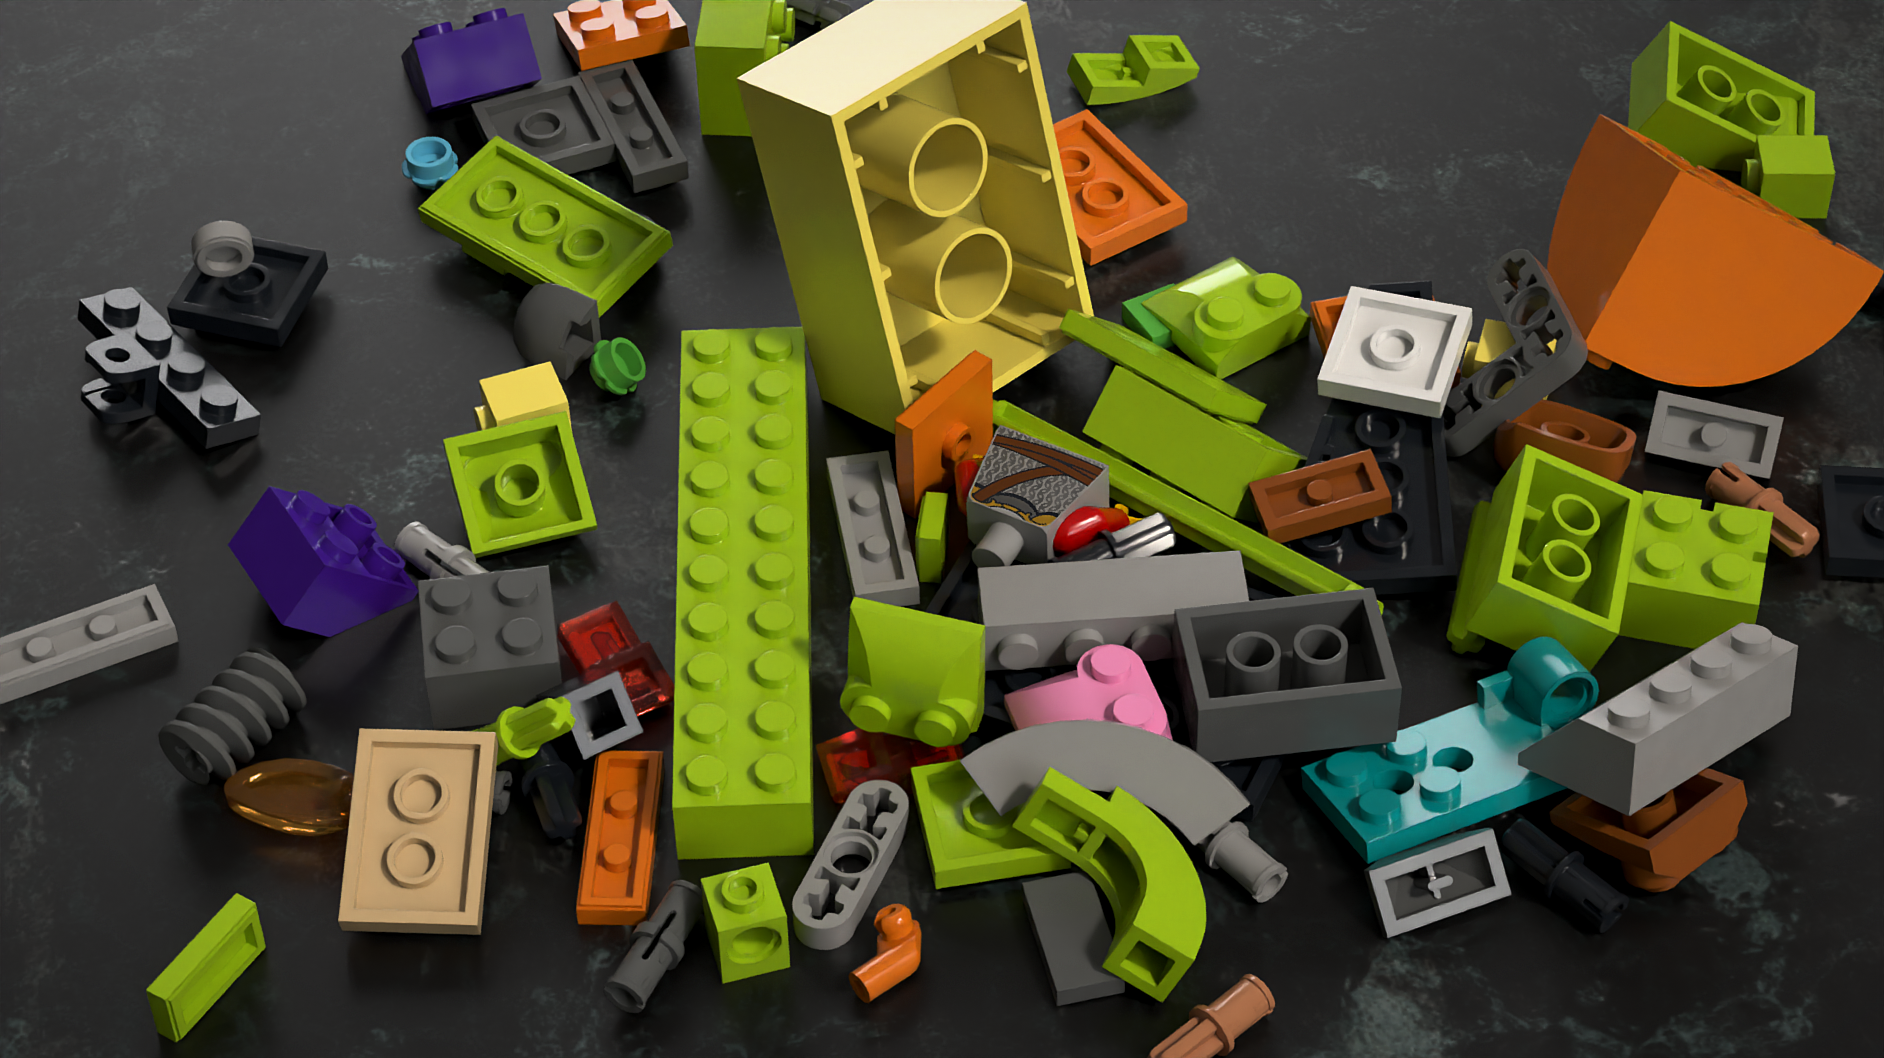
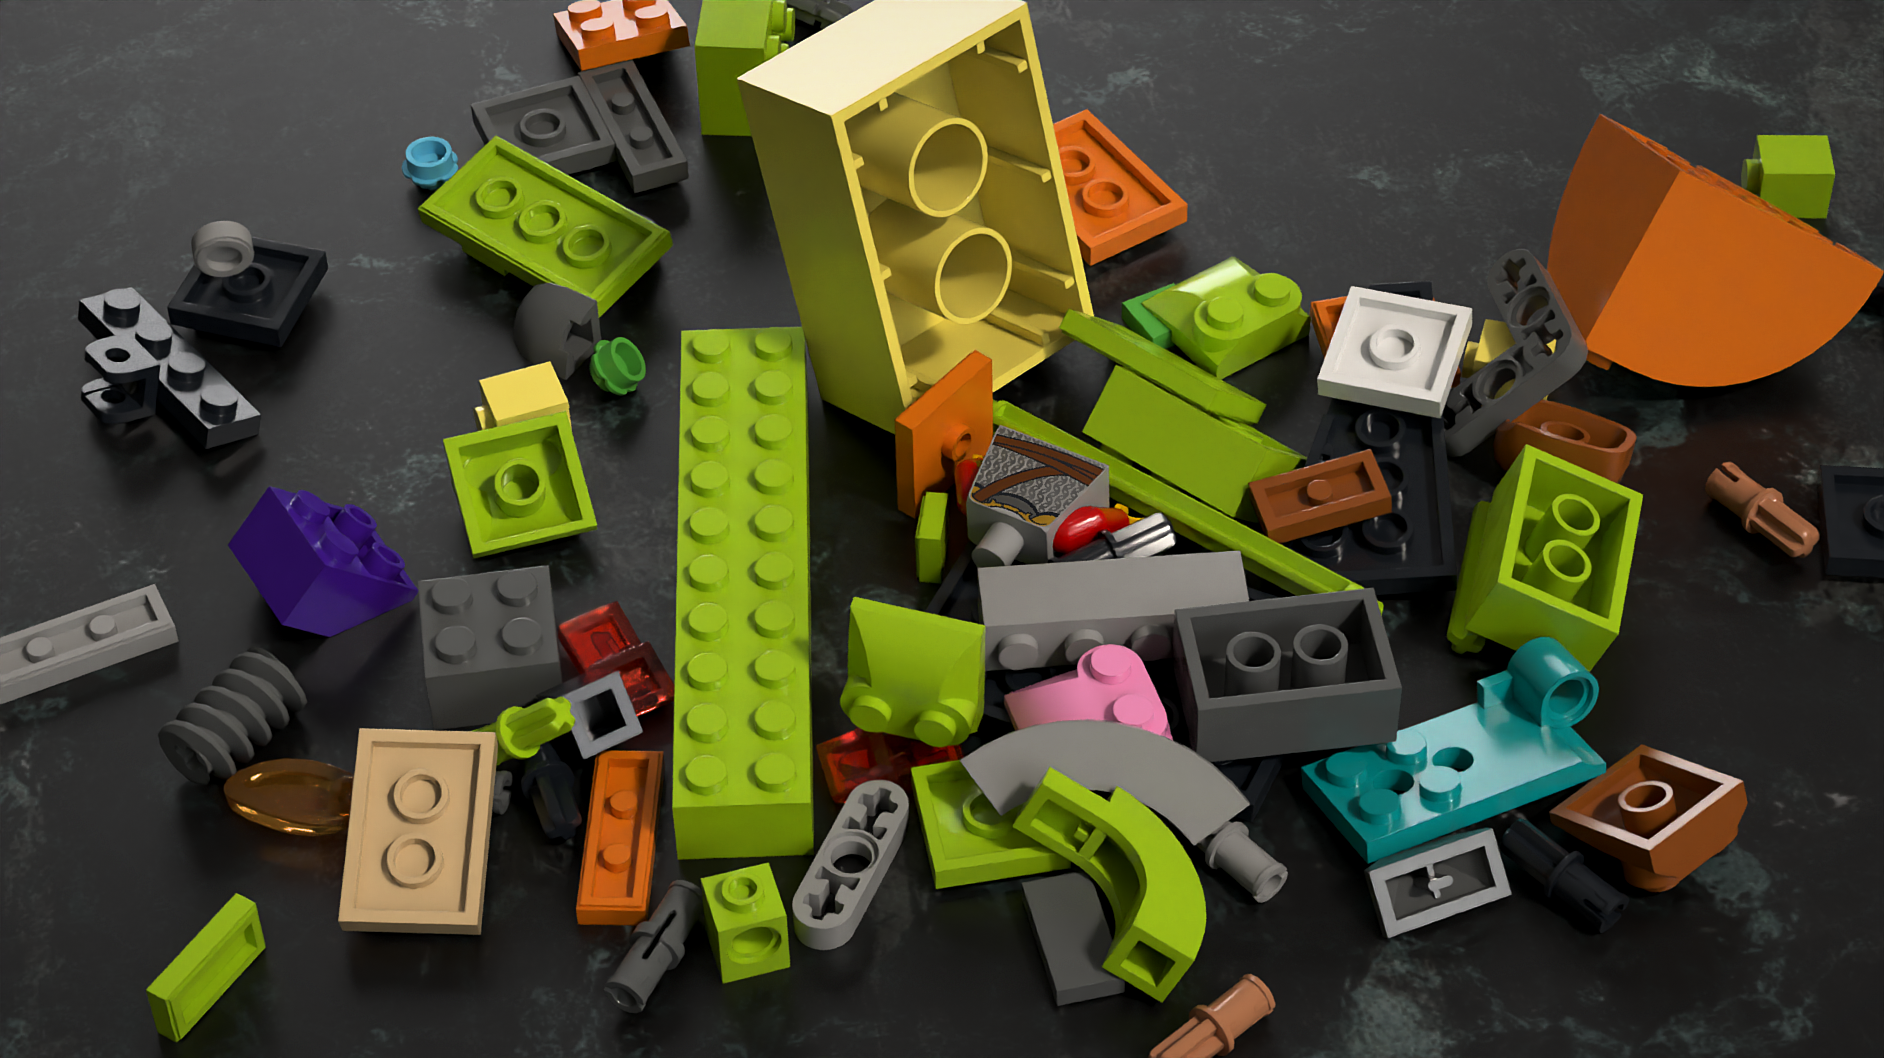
light grey pin [394,521,489,579] -> none
dark purple slope [401,8,542,114] -> none
light grey plate [826,450,920,607] -> none
orange arm [849,904,922,1003] -> none
lime slope [1066,35,1200,105] -> none
light grey slope [1518,622,1798,816] -> none
lime piece [1618,490,1774,649] -> none
lime slope [1628,21,1815,172] -> none
light grey plate [1645,391,1784,479] -> none

